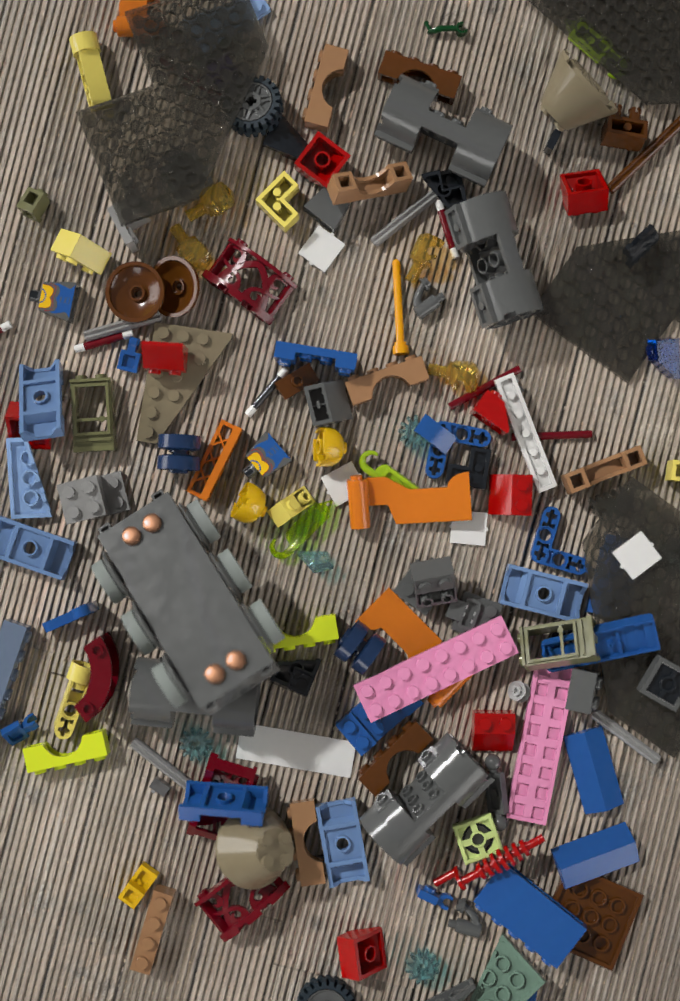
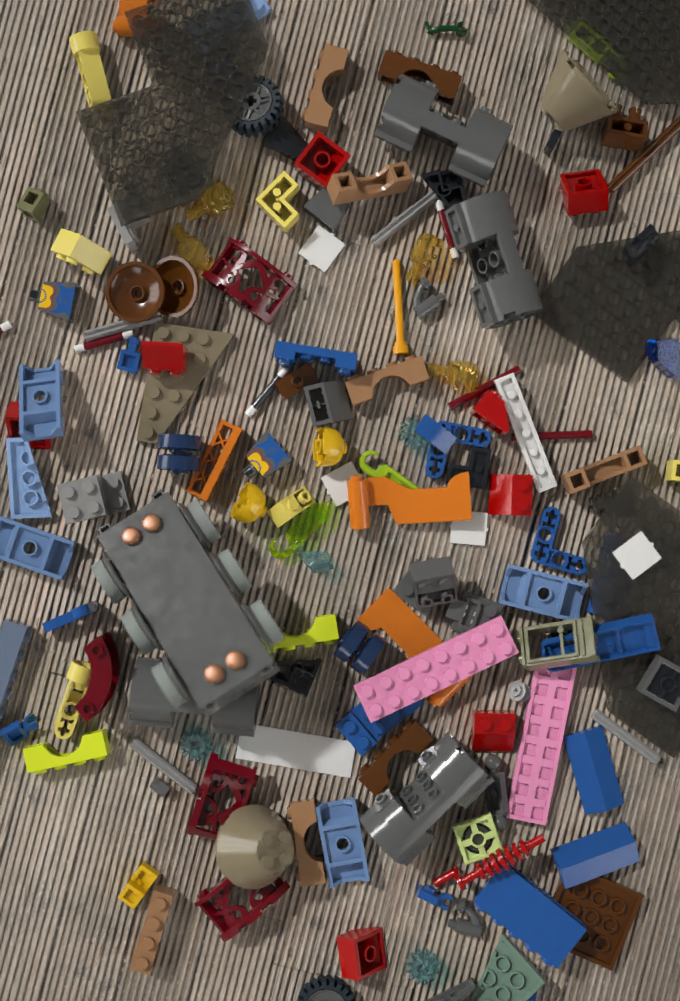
olive door [69,374,117,453] -> none
blue piece [178,780,269,826] -> none
dark grey slope [565,668,604,715] -> none

